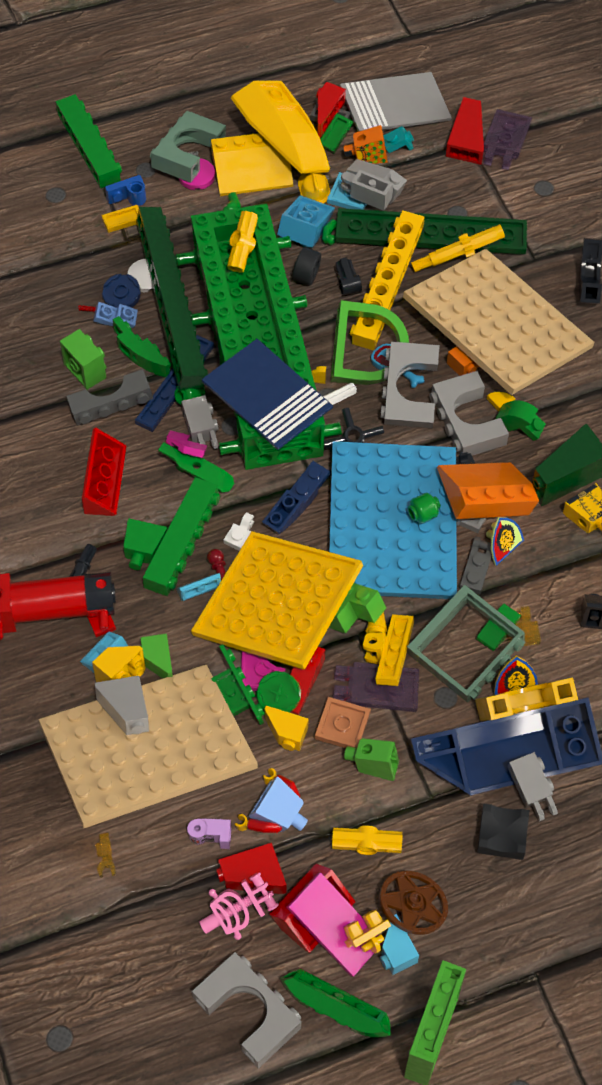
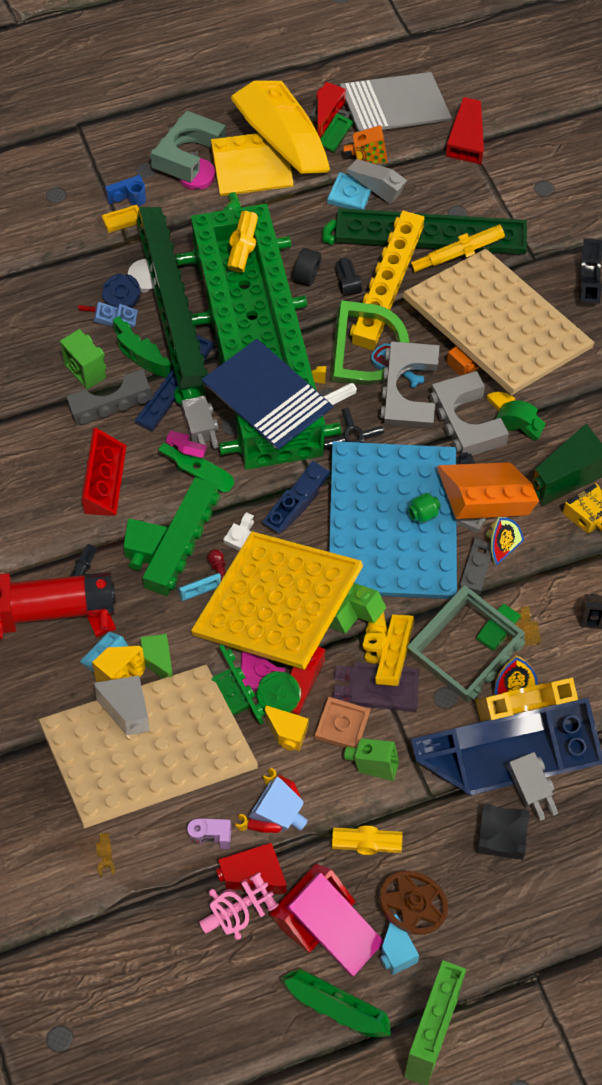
green brick [55,94,122,189] -> none
light grey arch [192,952,301,1069] -> none
dark azure slope [277,195,335,247] -> none
yellow piece [298,172,330,203] -> none
light grey hinge [341,169,394,211] -> none
yellow hips [344,910,391,954] -> none
teal bracket [383,126,414,153] -> none
clear purple tile [484,109,532,170] -> none

